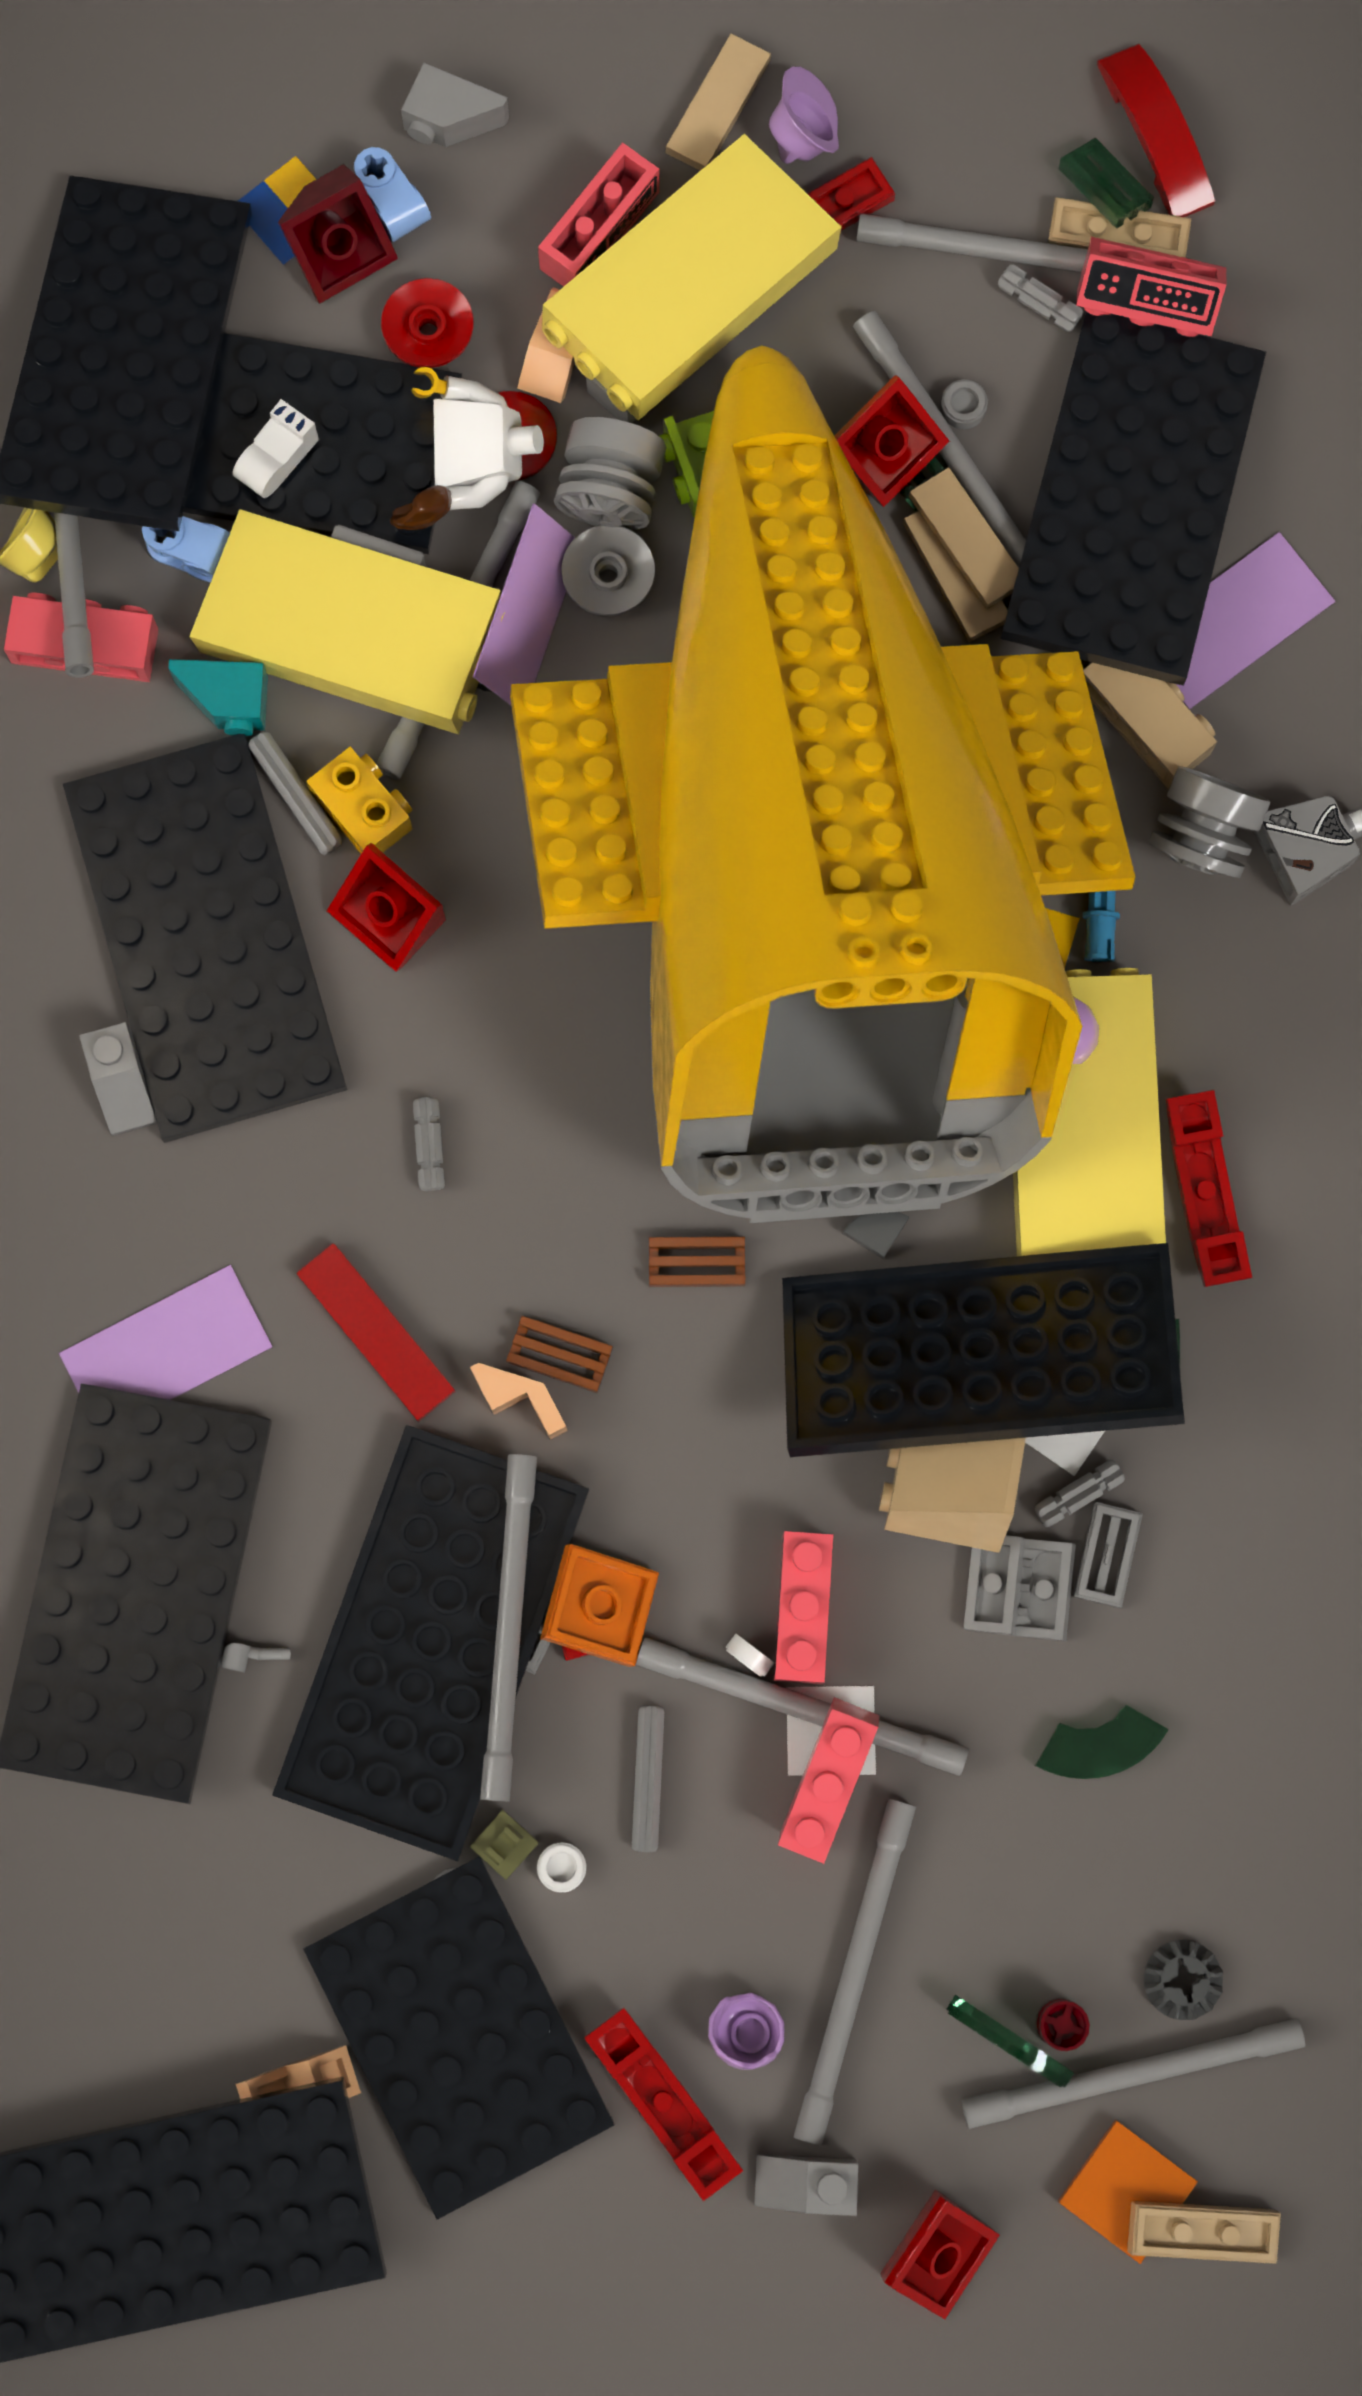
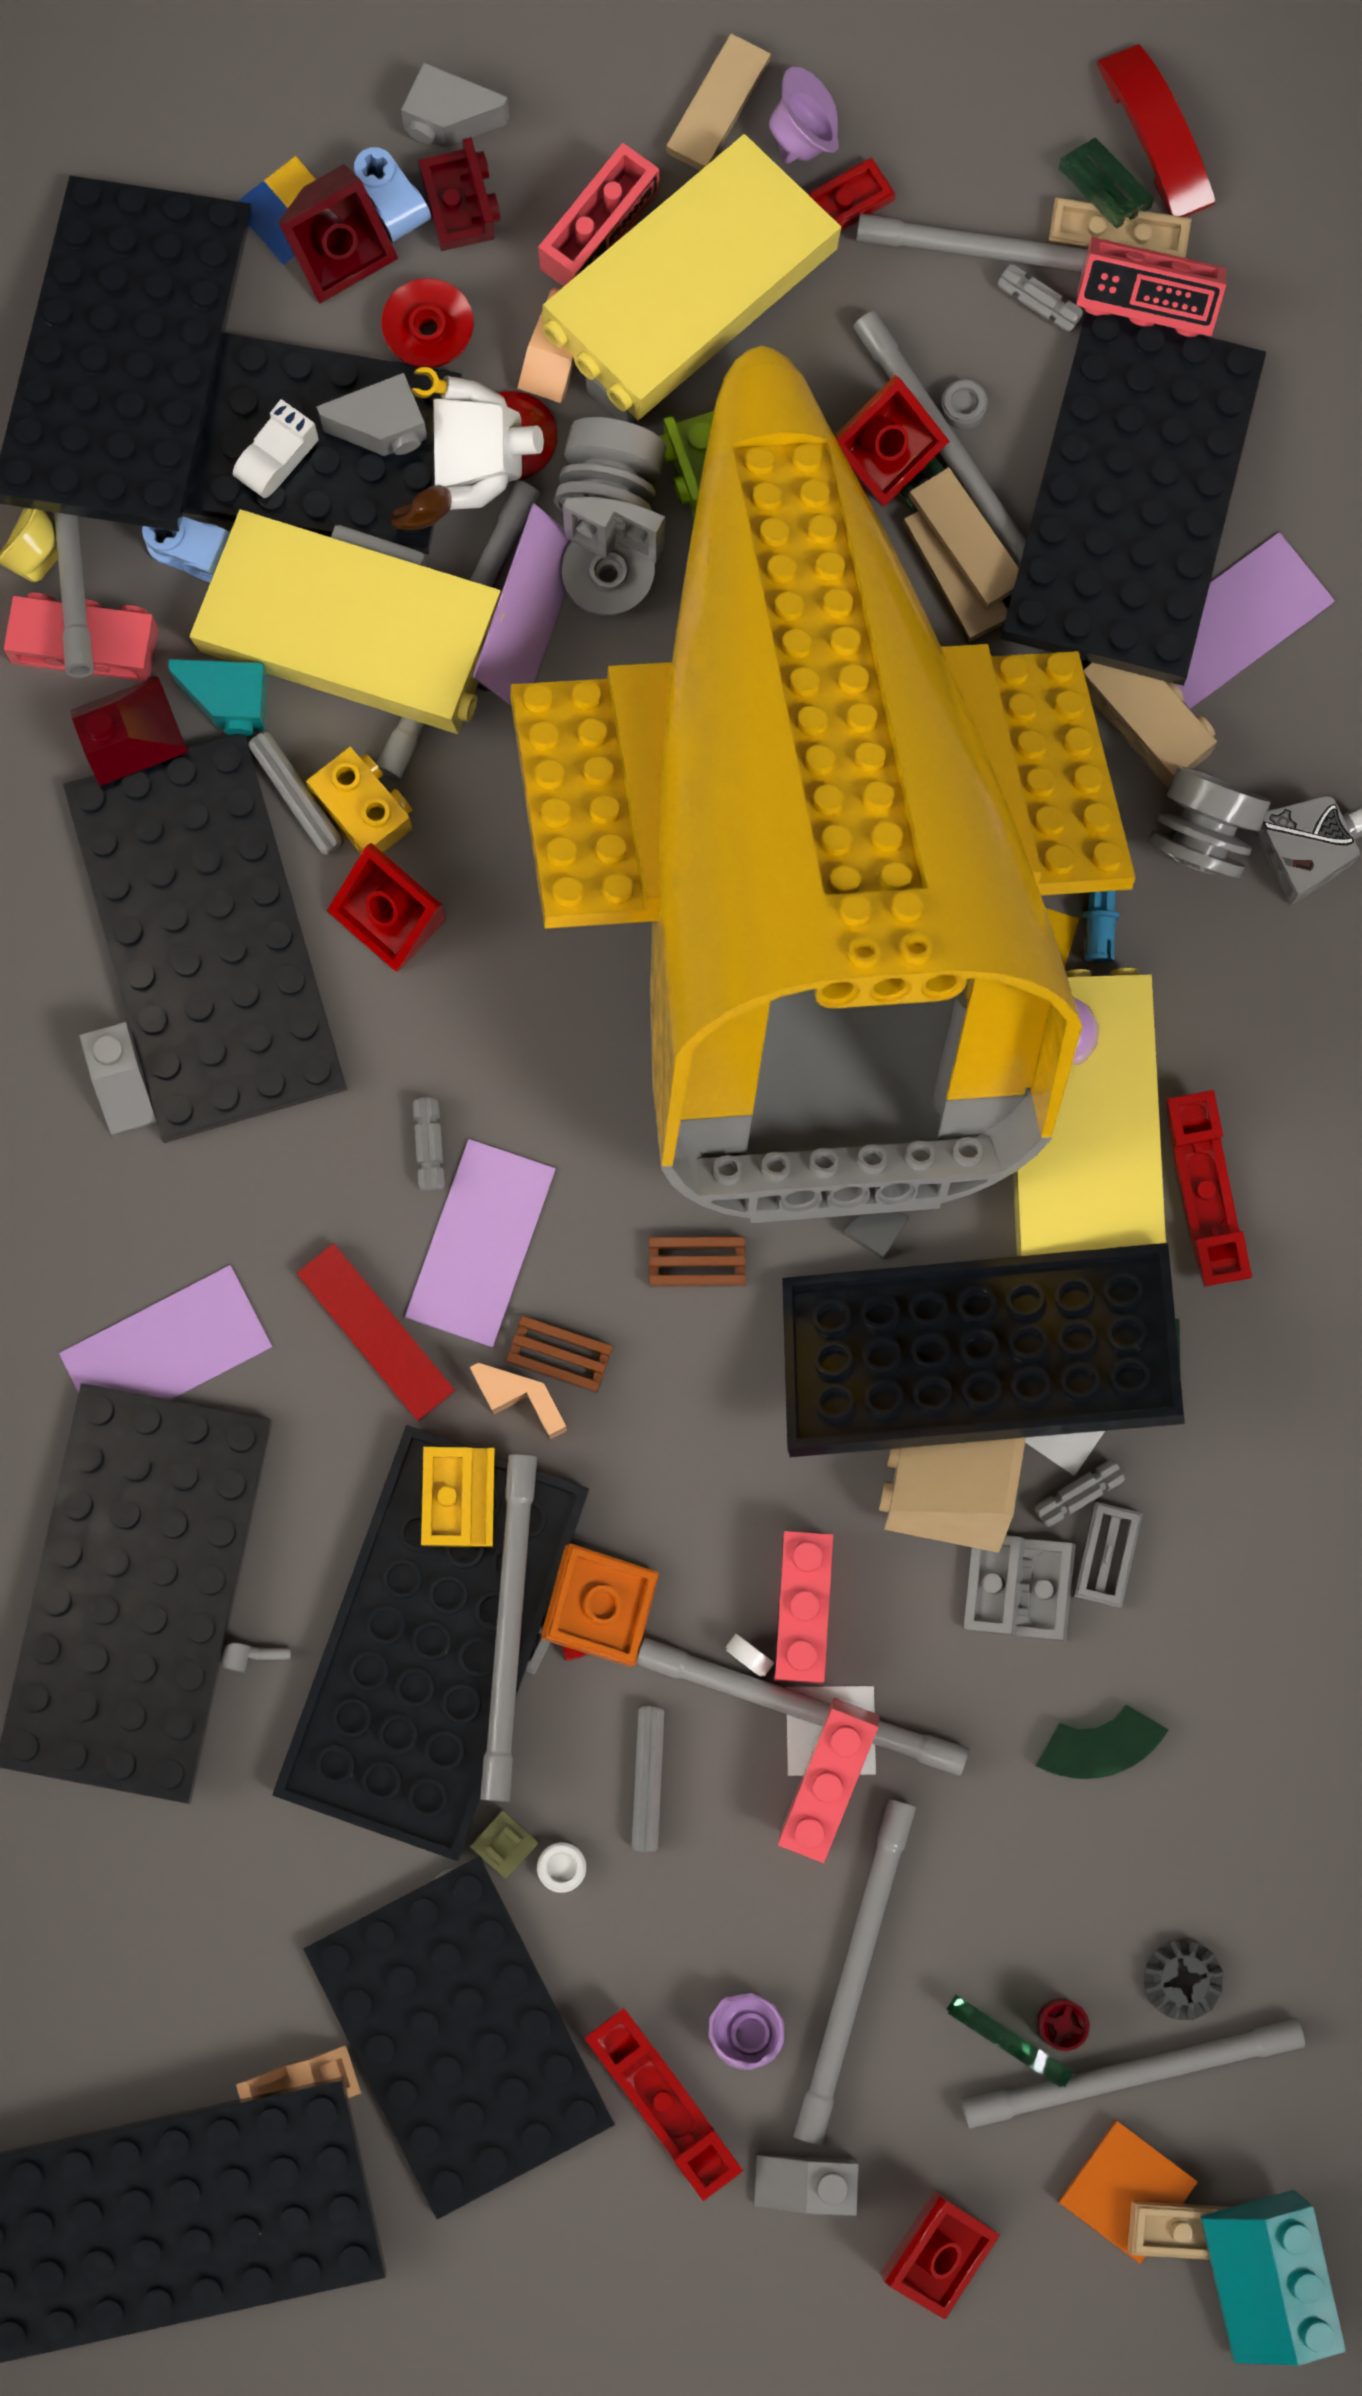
none -> dark red slope [71,676,188,786]
none -> light grey slope [316,373,427,456]
none -> lavender piece [405,1139,556,1348]
none -> dark red bracket [418,137,501,252]
none -> yellow plate [421,1447,495,1547]
none -> light grey slope [563,497,665,563]
none -> teal slope [1200,2189,1346,2366]

